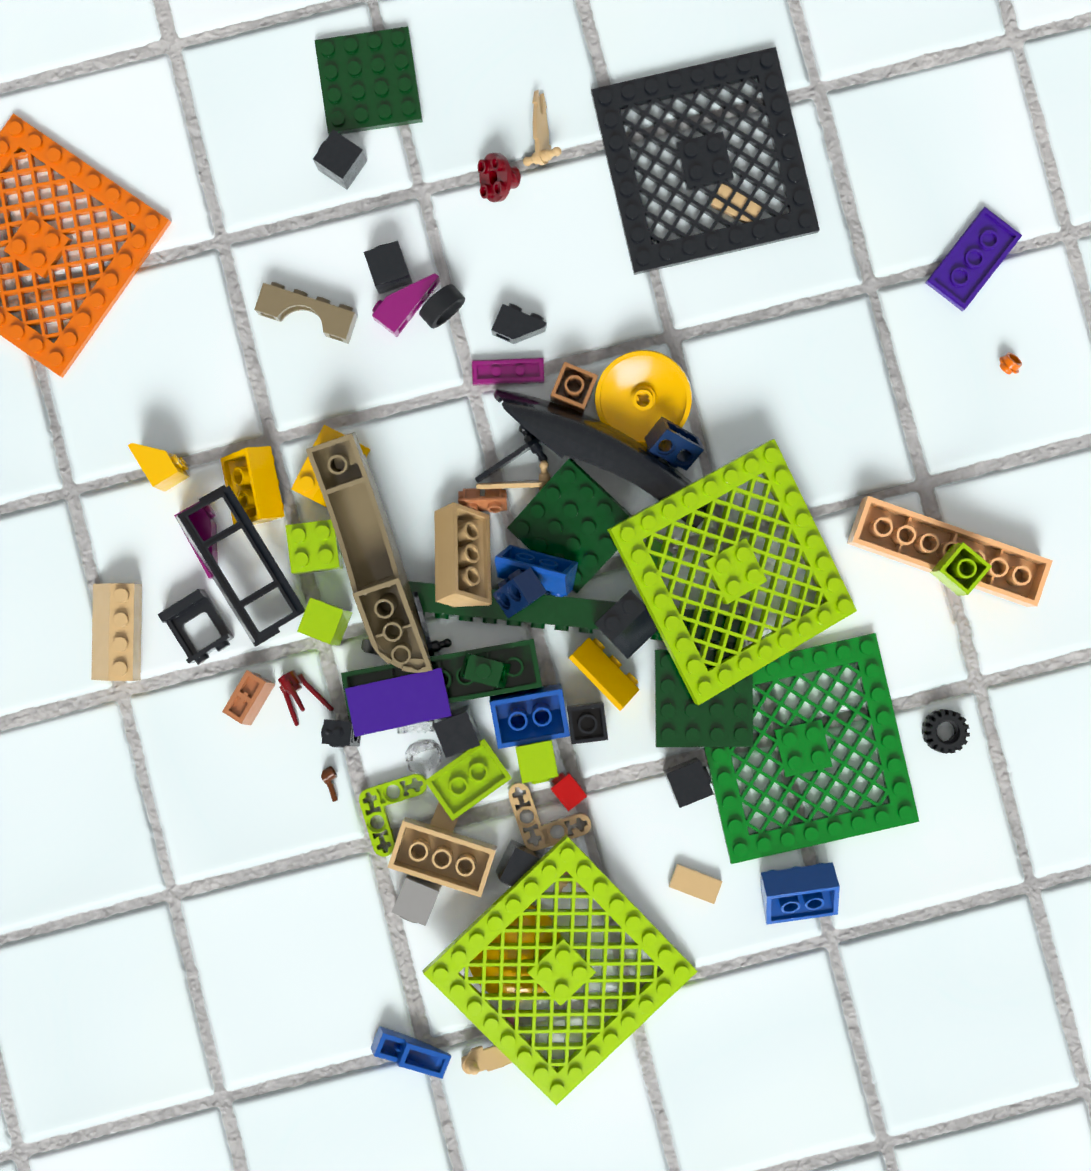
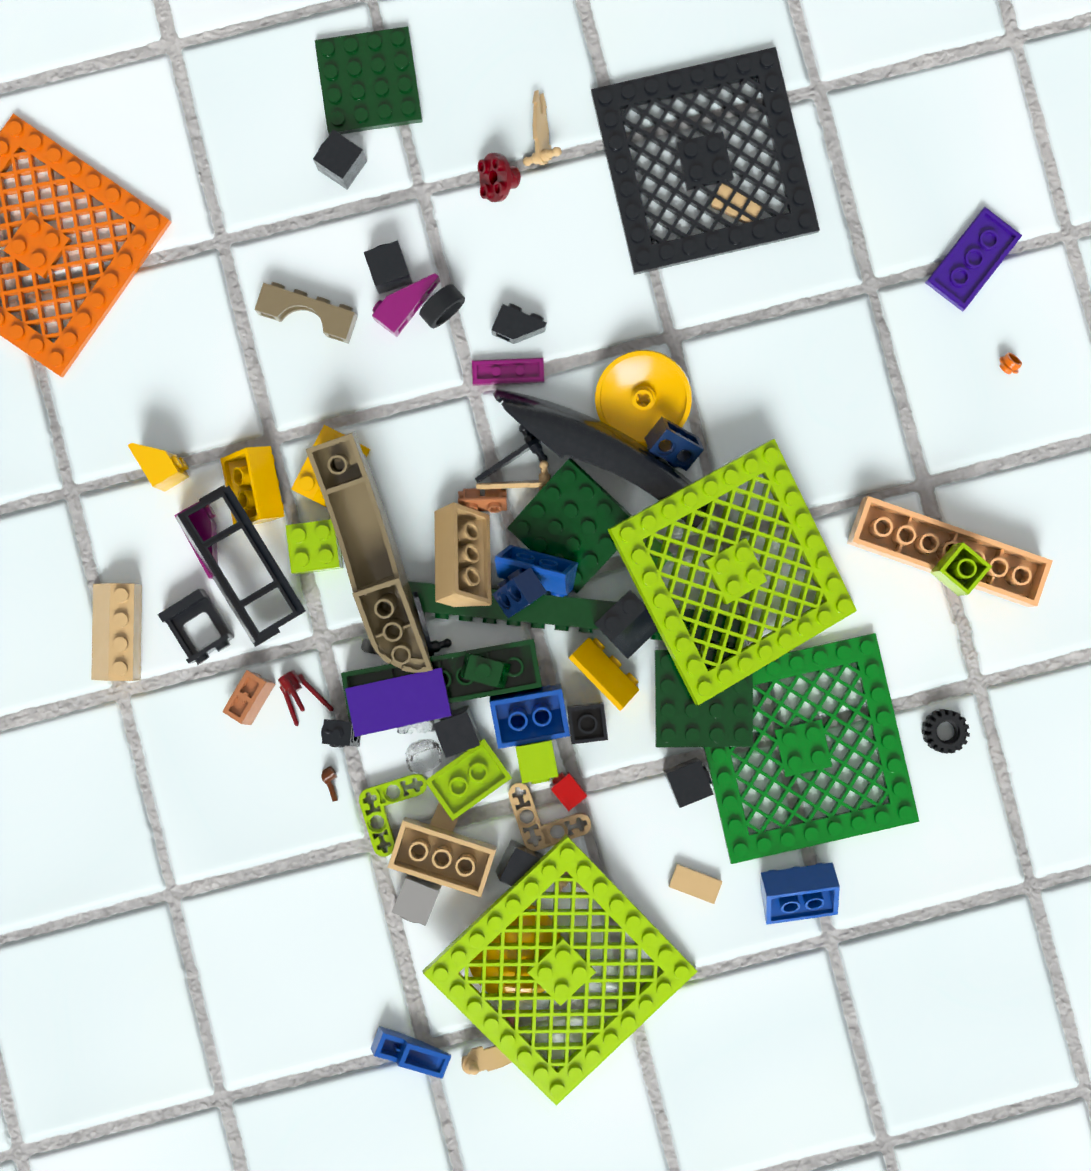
lime head [297,597,353,646] -> none
medium nougat head [550,362,598,414] -> none

